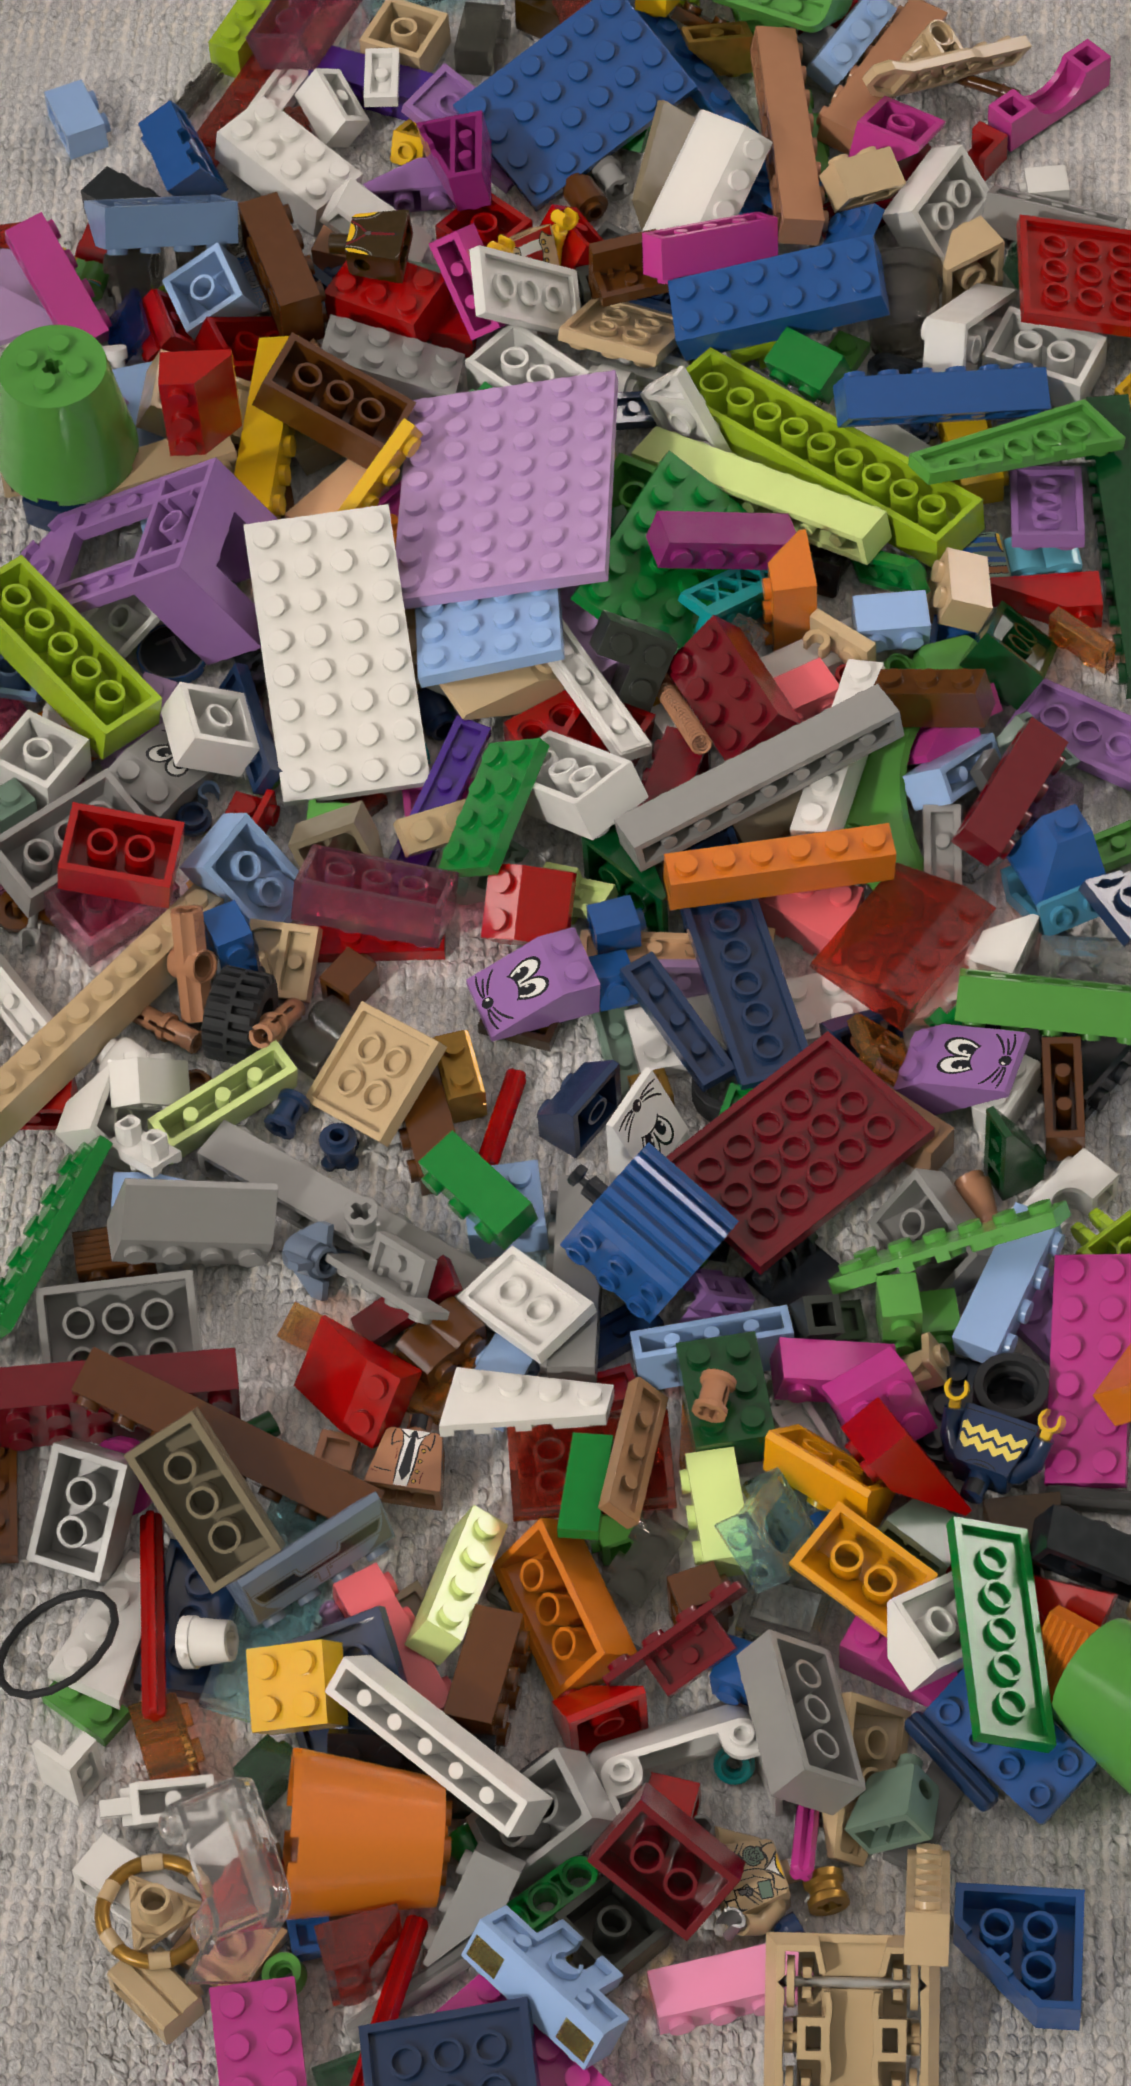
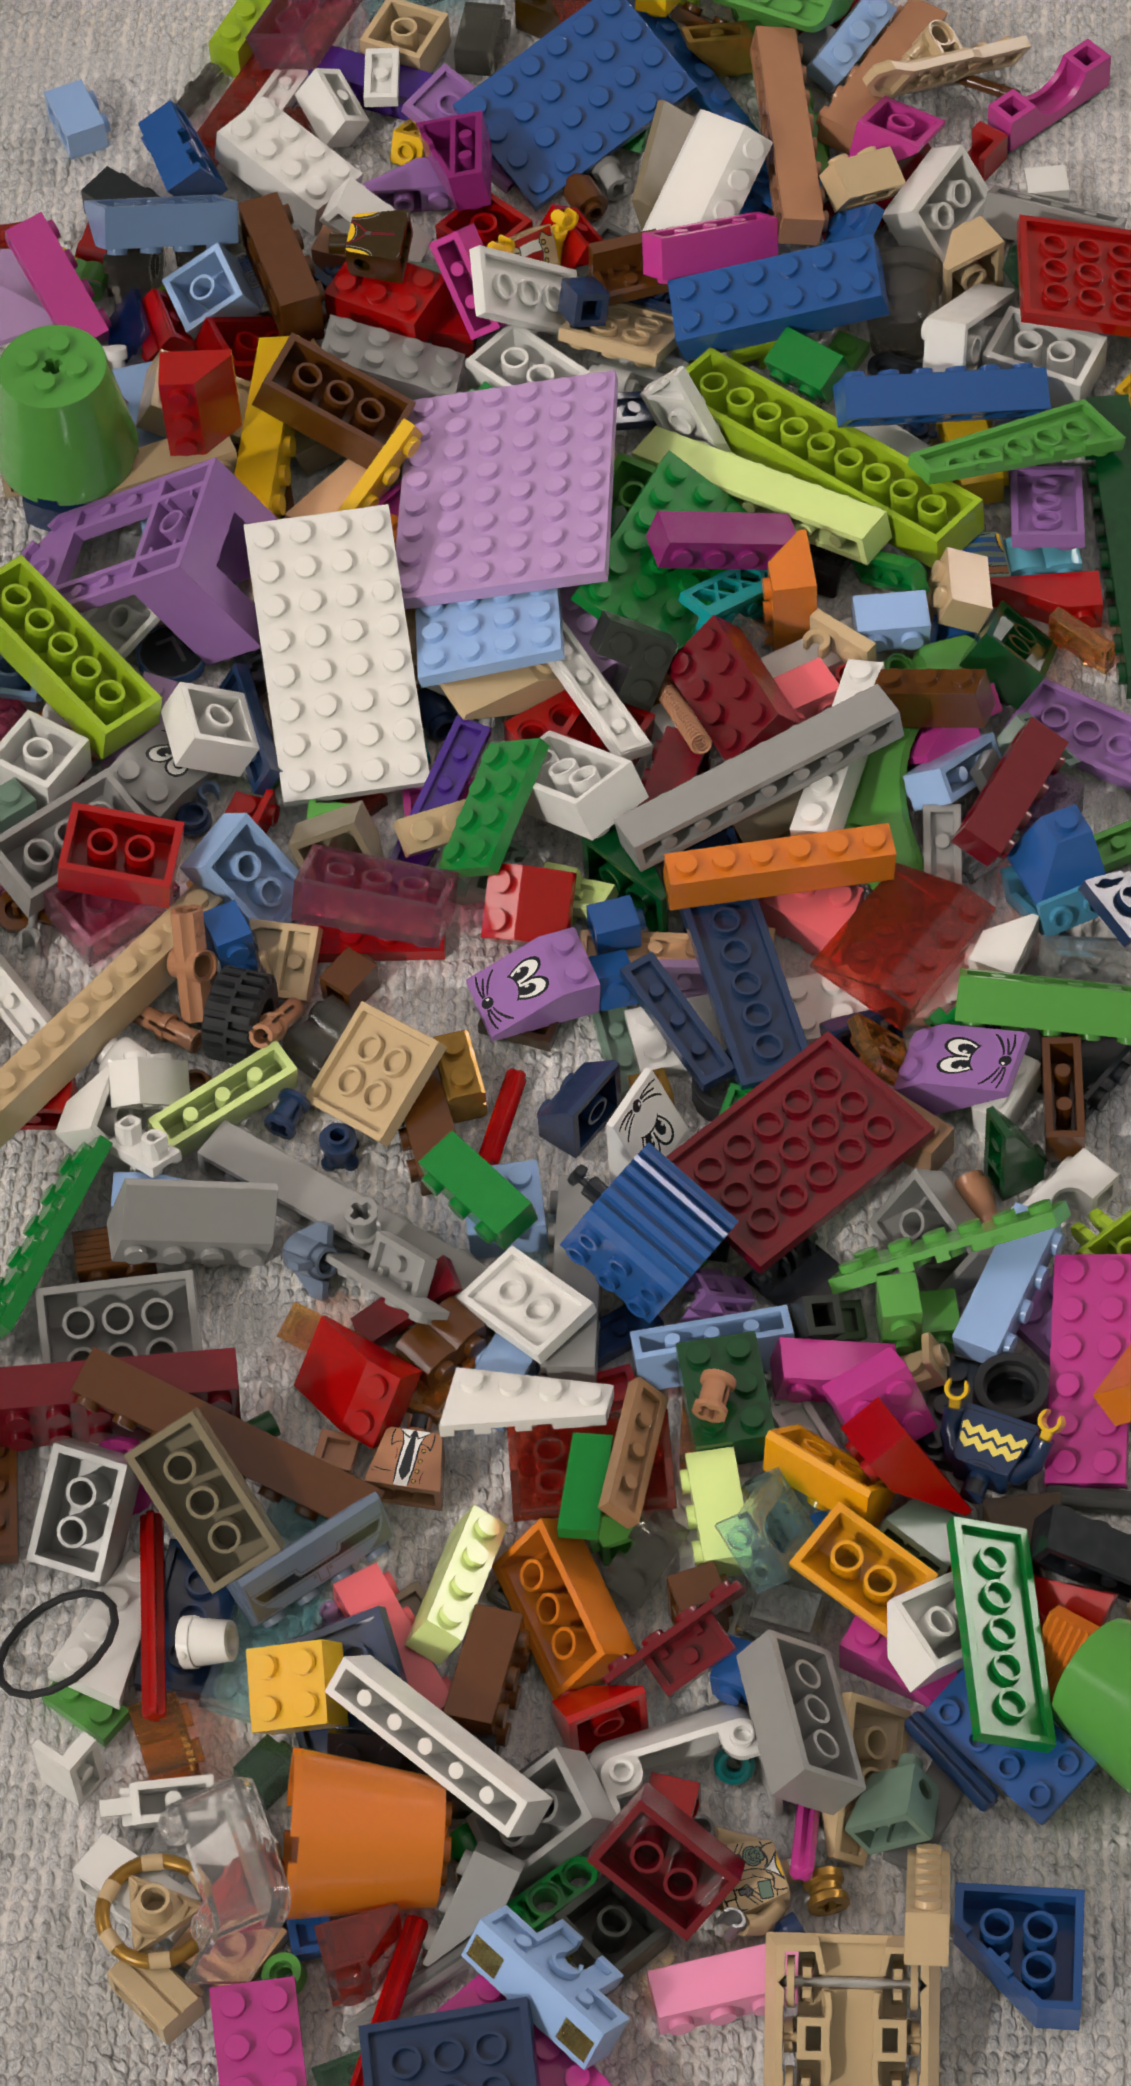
none -> dark blue brick [558,277,610,327]

